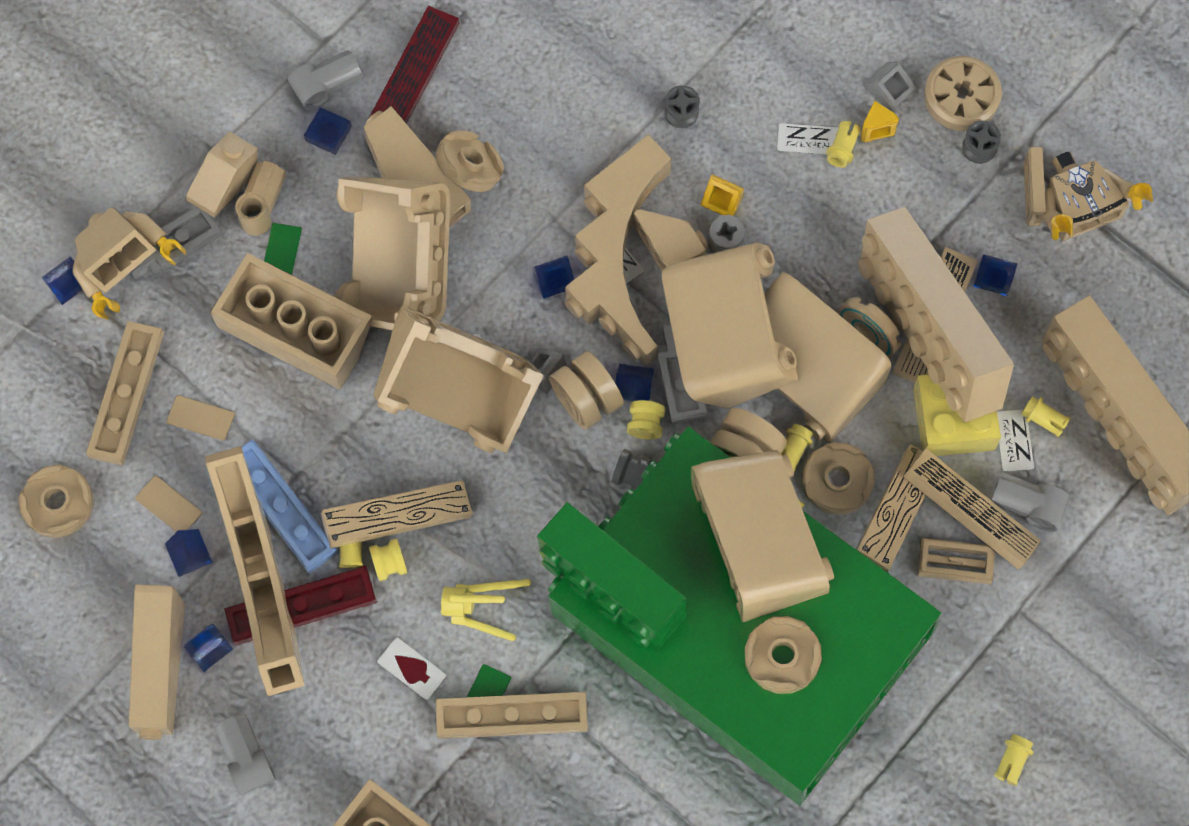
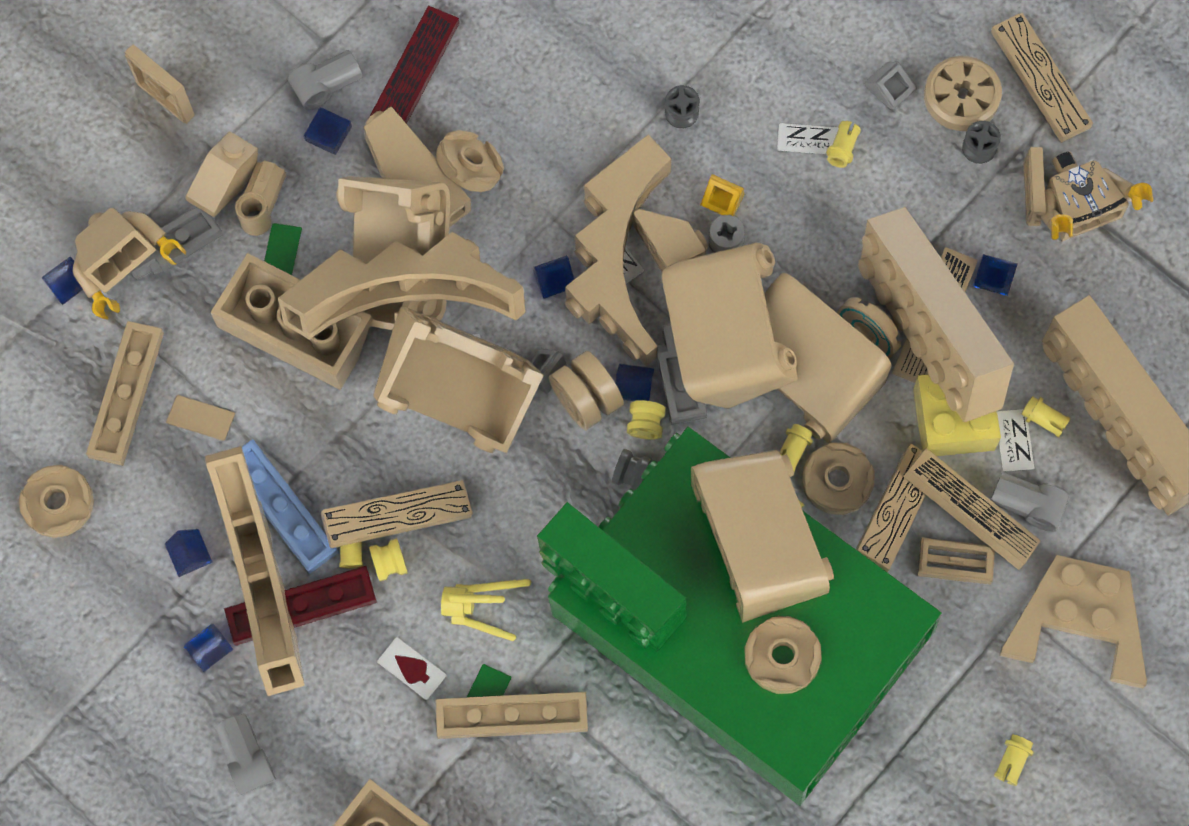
tan slope [129,584,186,740] -> none
tan sticker [135,475,202,536] -> none
tan wheel [710,408,787,458] -> none
yellow slope [860,100,899,142] -> none
none -> tan tile [124,44,195,124]
none -> tan arch [278,232,526,340]
none -> tan tile [991,13,1093,143]
none -> tan wing [1000,555,1147,689]

